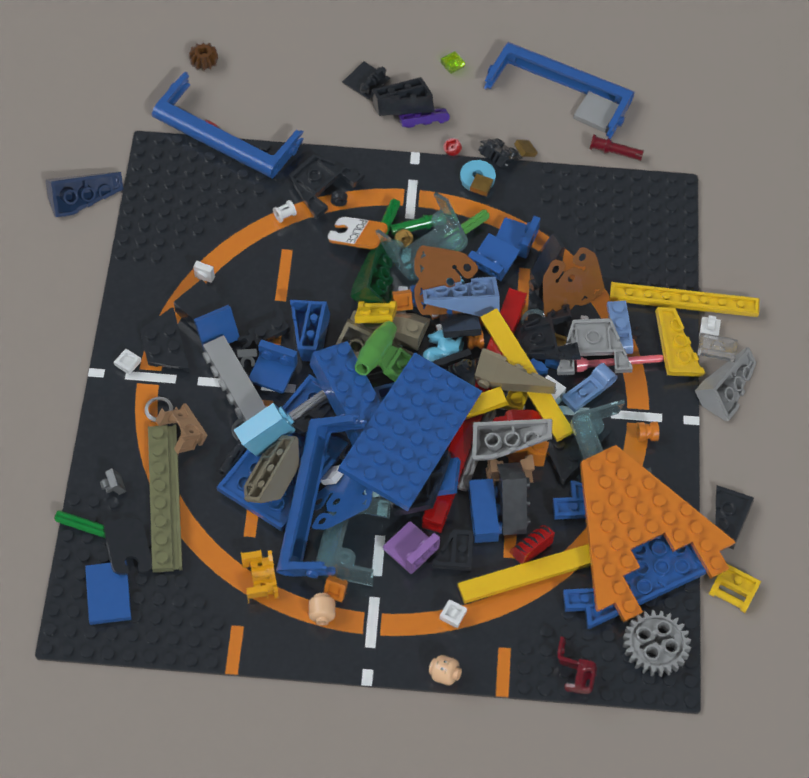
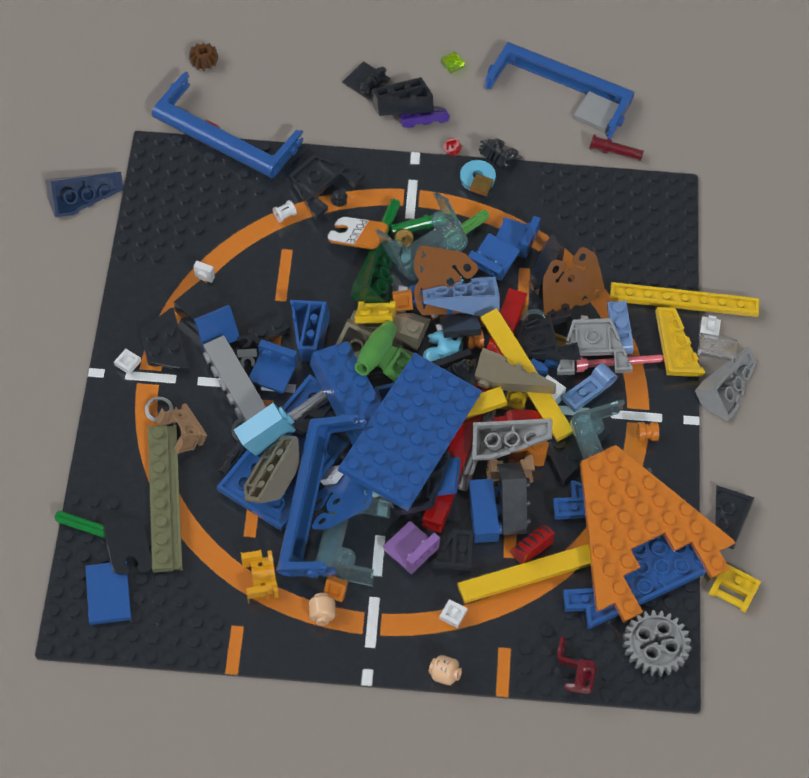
dark grey tile [100,468,126,495] -> none
pearl gold tile [514,140,538,157] -> none

